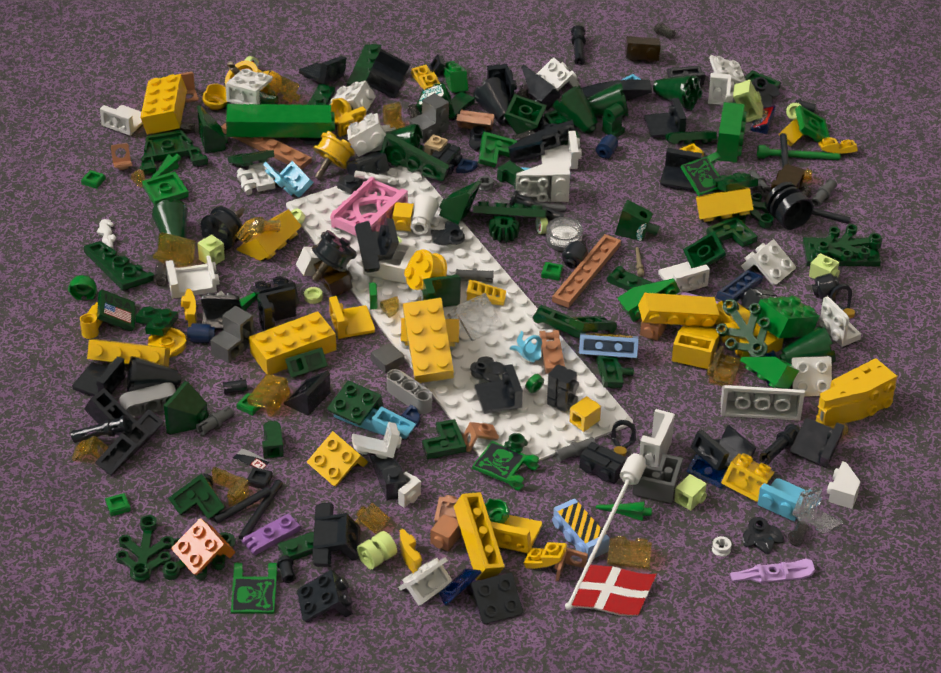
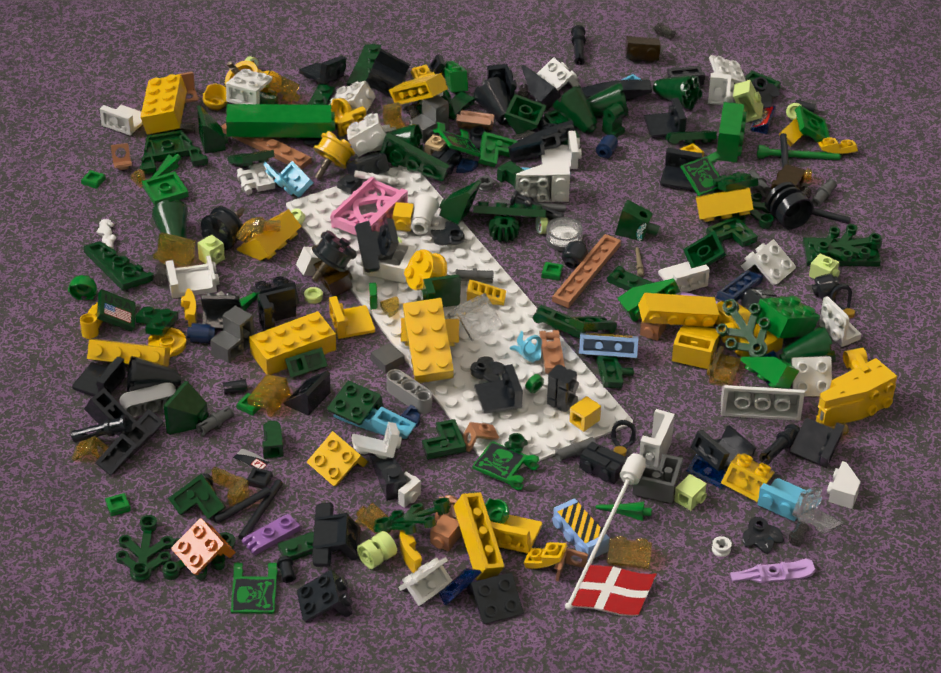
none -> dark green plant [373,497,451,535]
none -> yellow brick [389,73,448,105]
none -> green flag [433,122,481,157]
none -> yellow piece [843,348,868,370]

